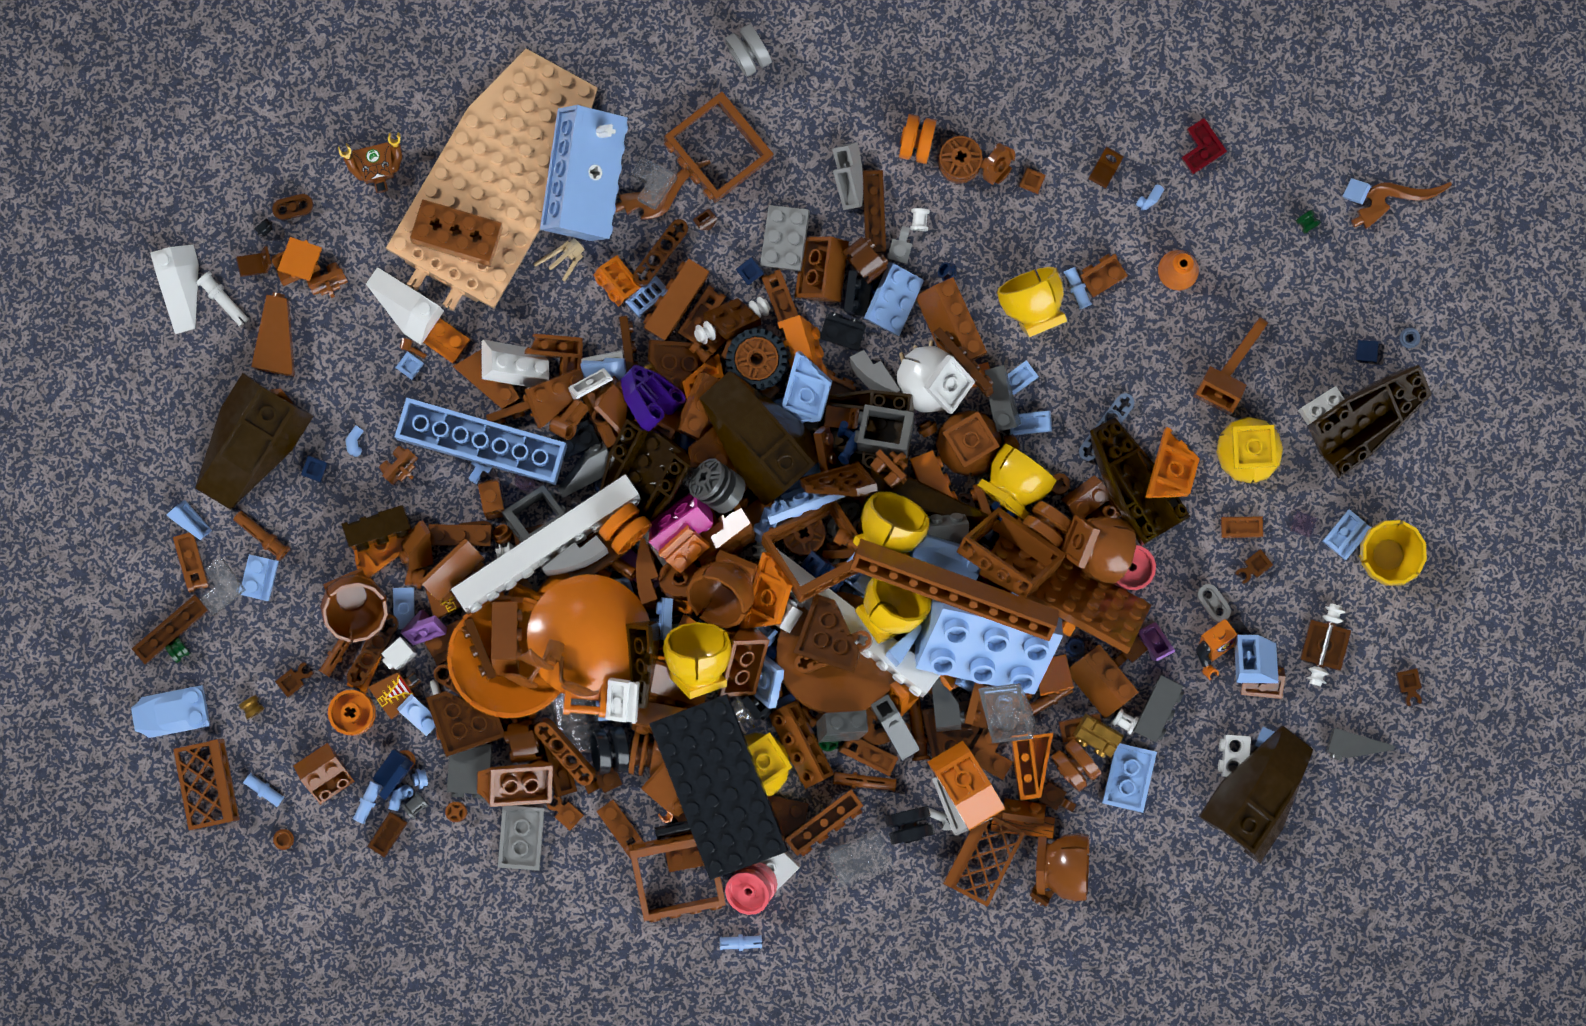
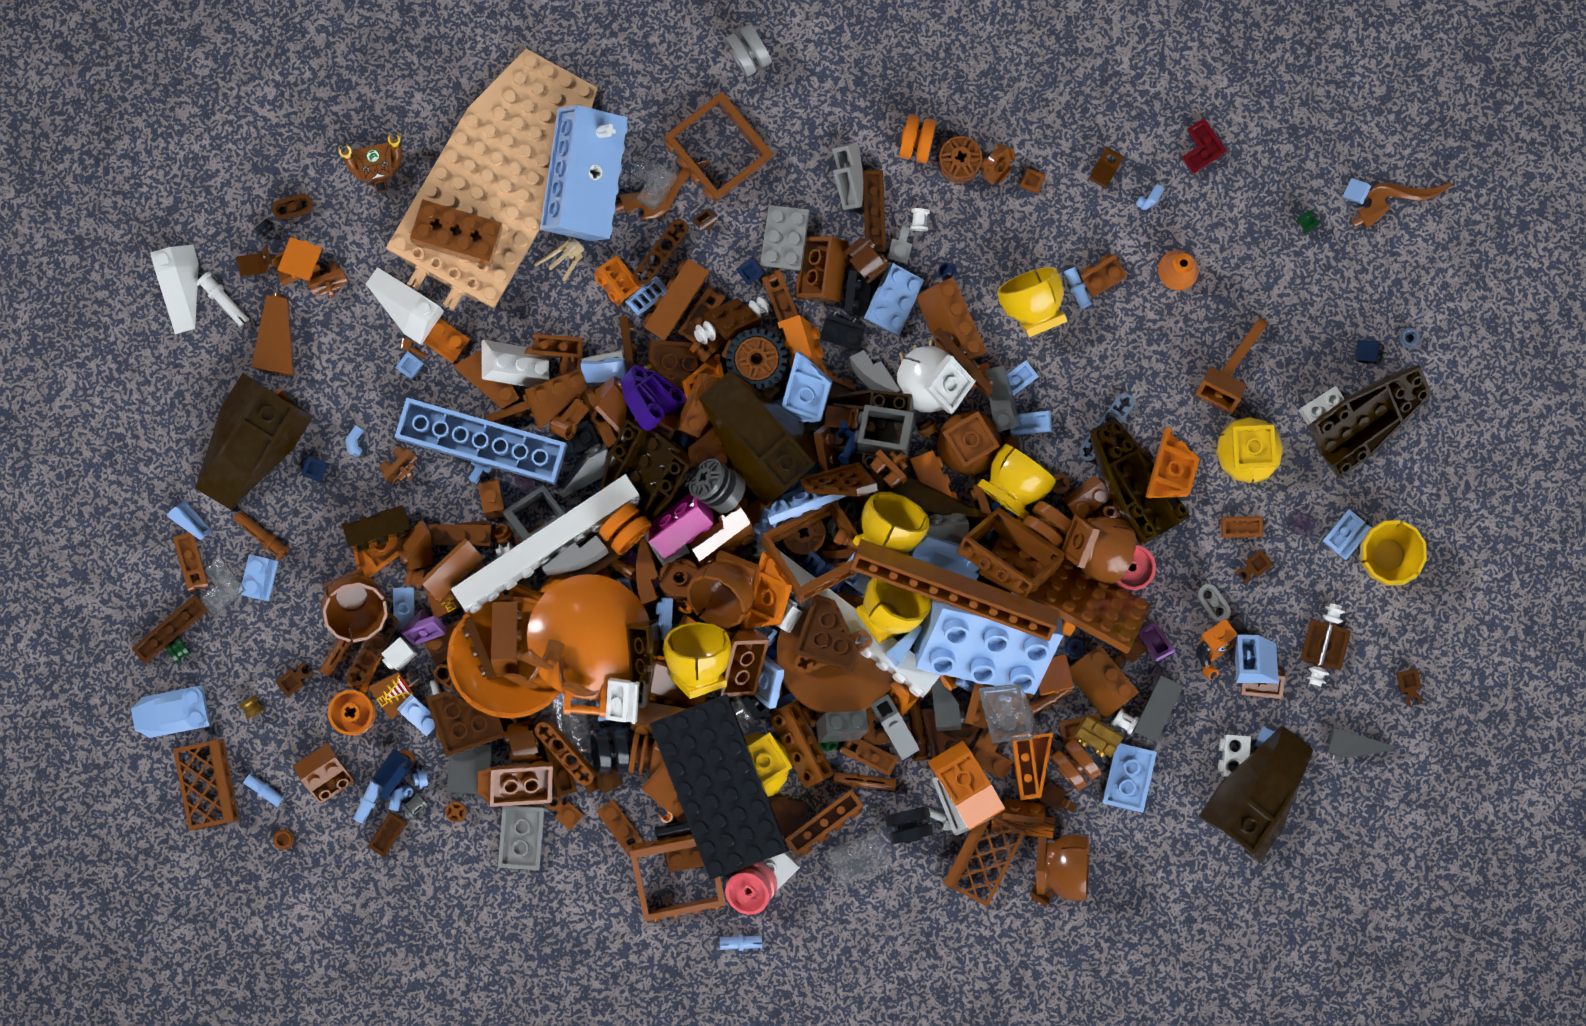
white slope [568,368,613,399] -> none
orange plate [659,525,710,574] -> none

